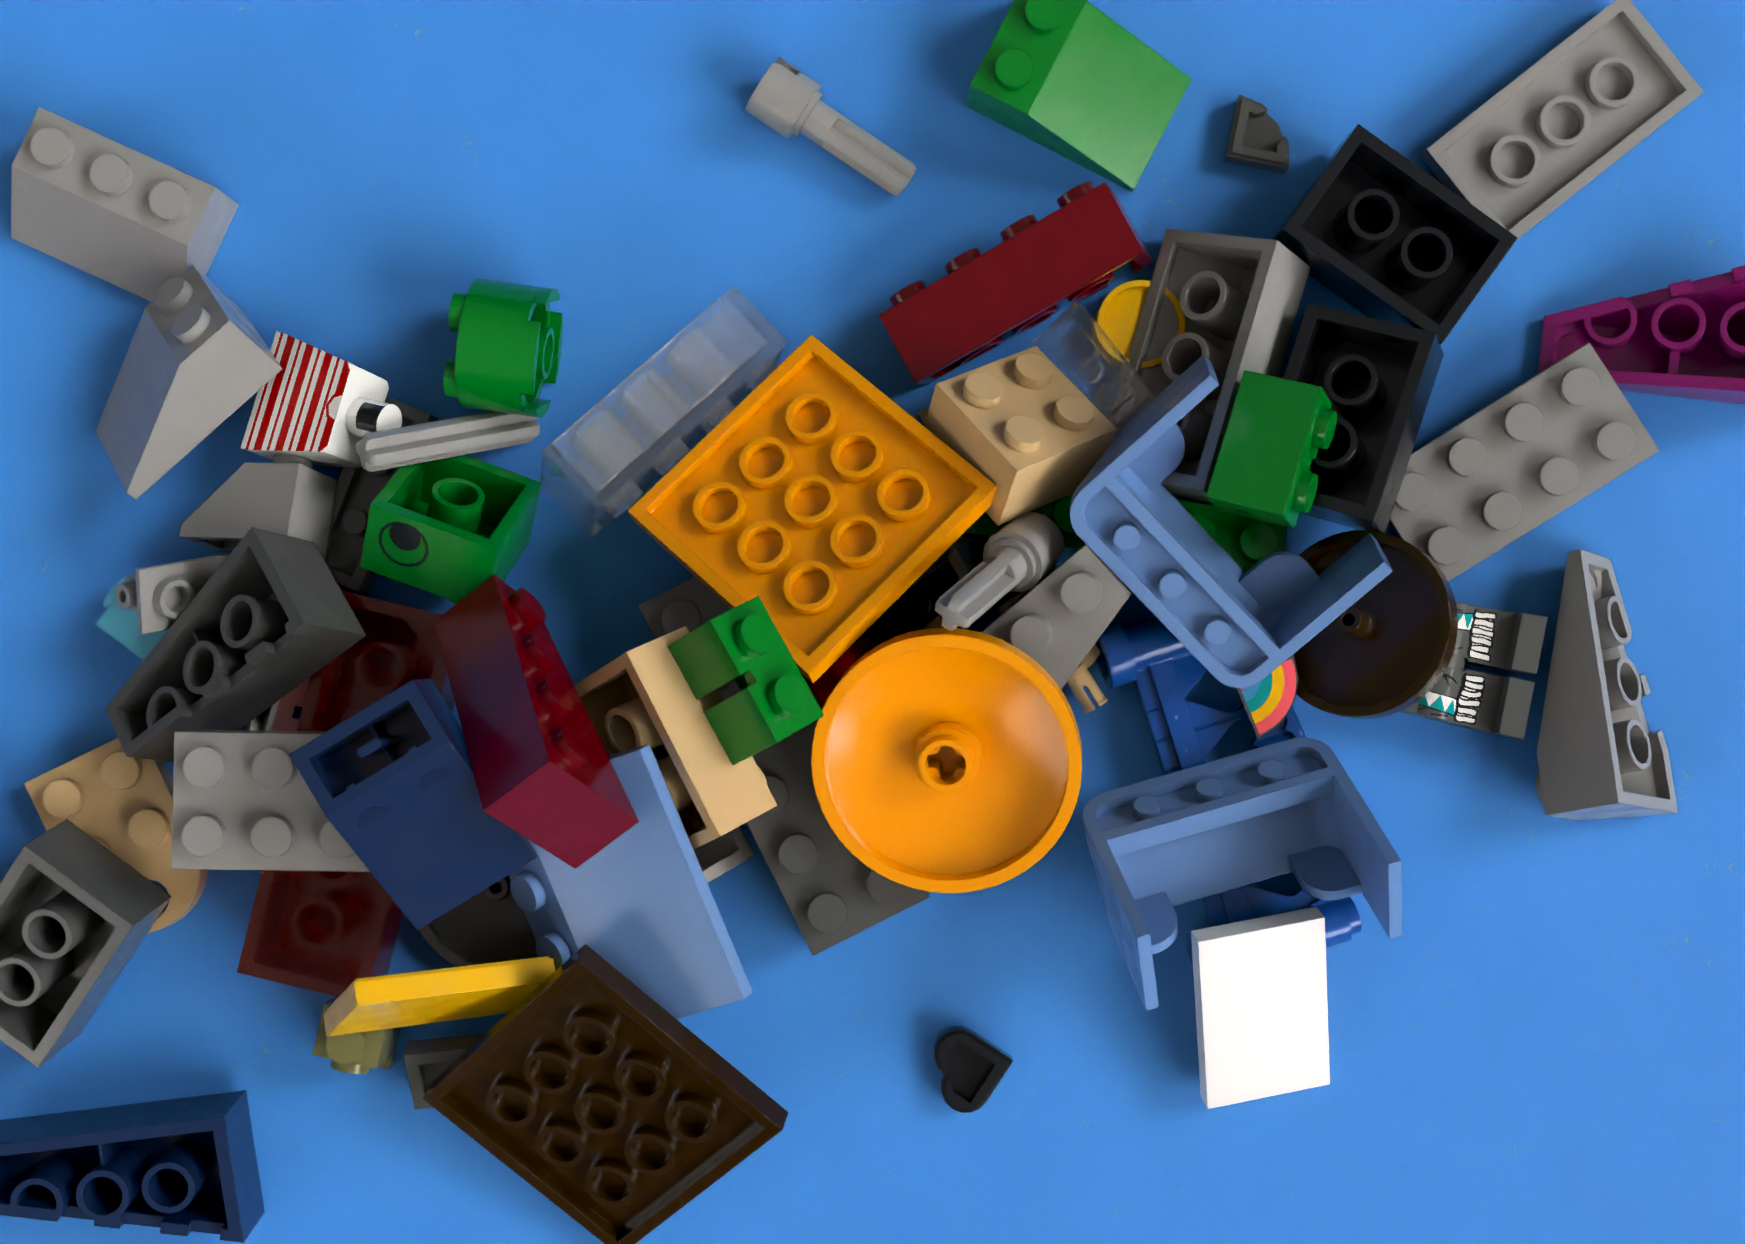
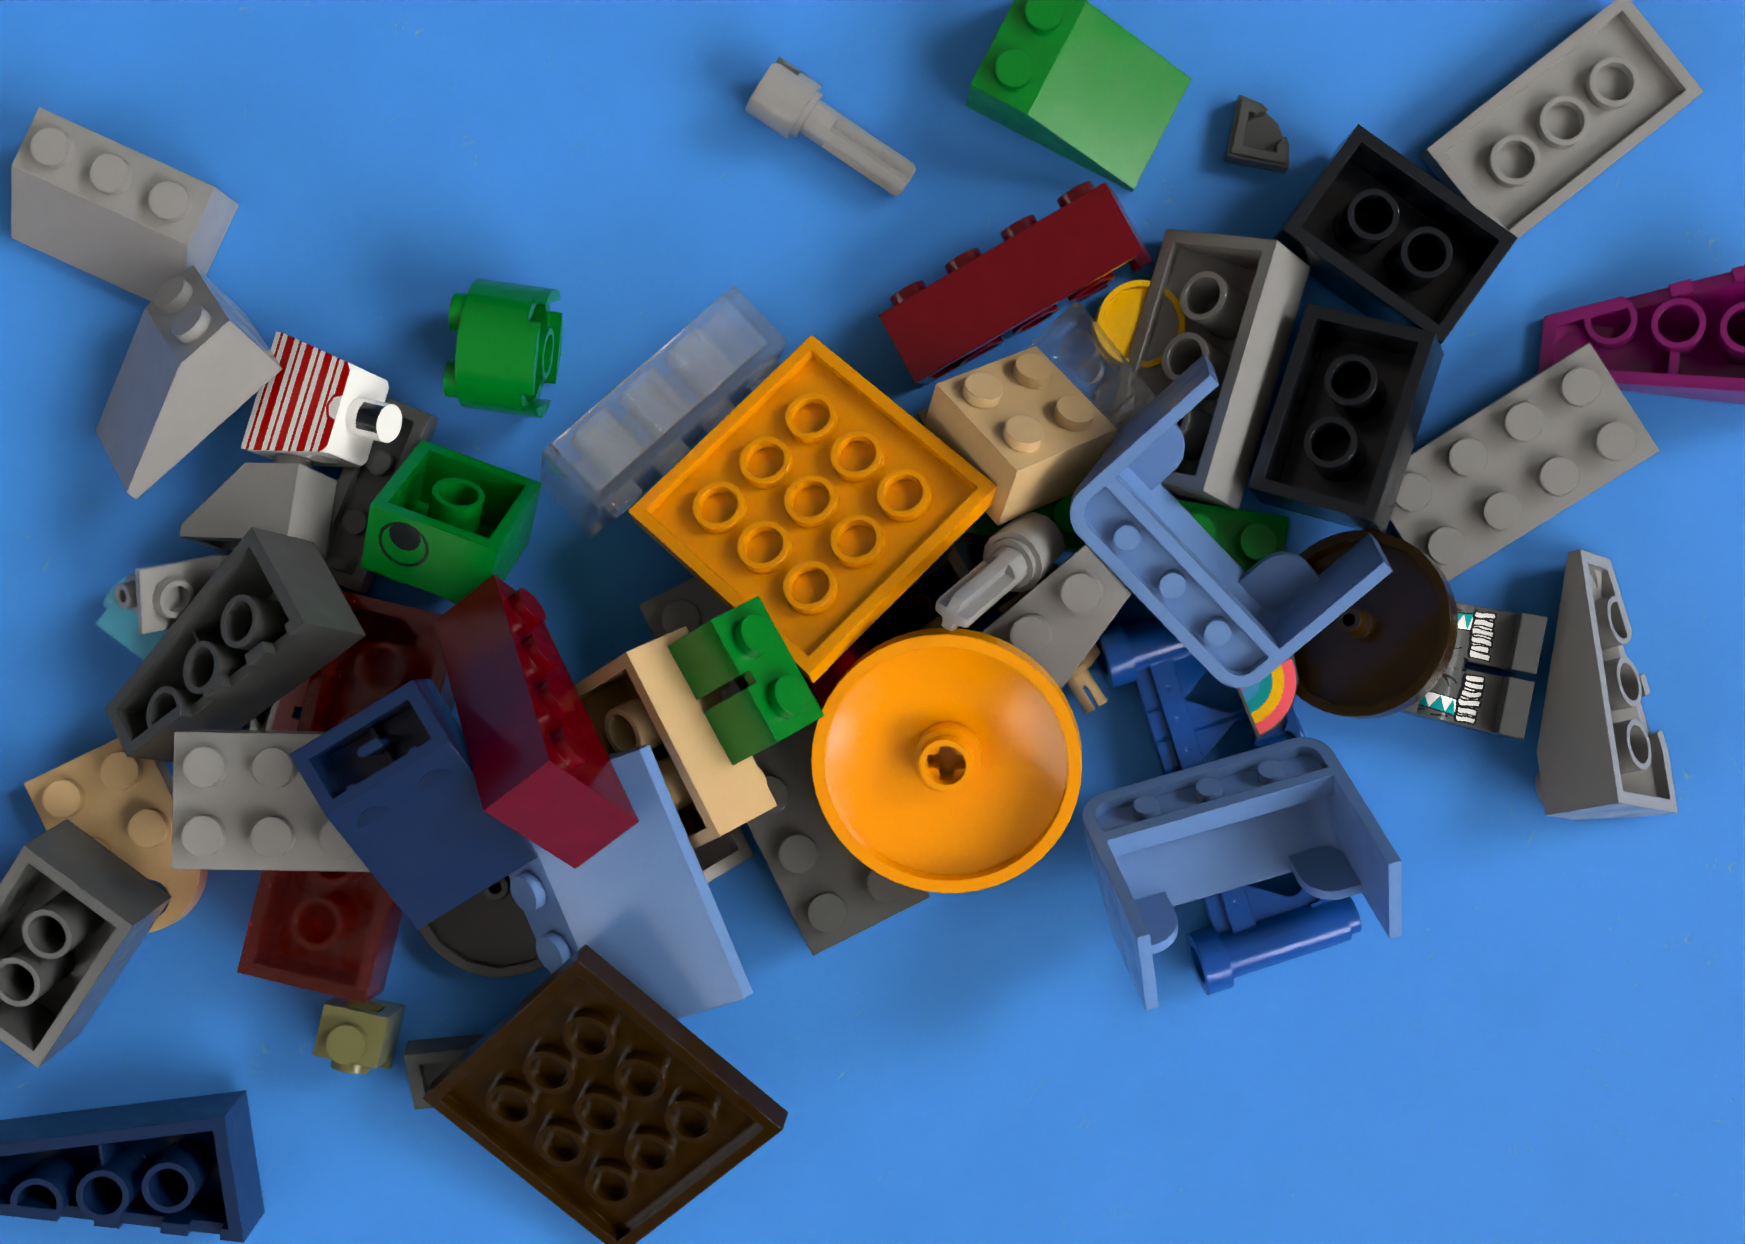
yellow tile [323,956,555,1037] -> none
light grey axle [356,411,540,472] -> none
black tile [934,1026,1013,1113] -> none
white tile [1191,907,1330,1109] -> none
green piece [1206,370,1337,529] -> none

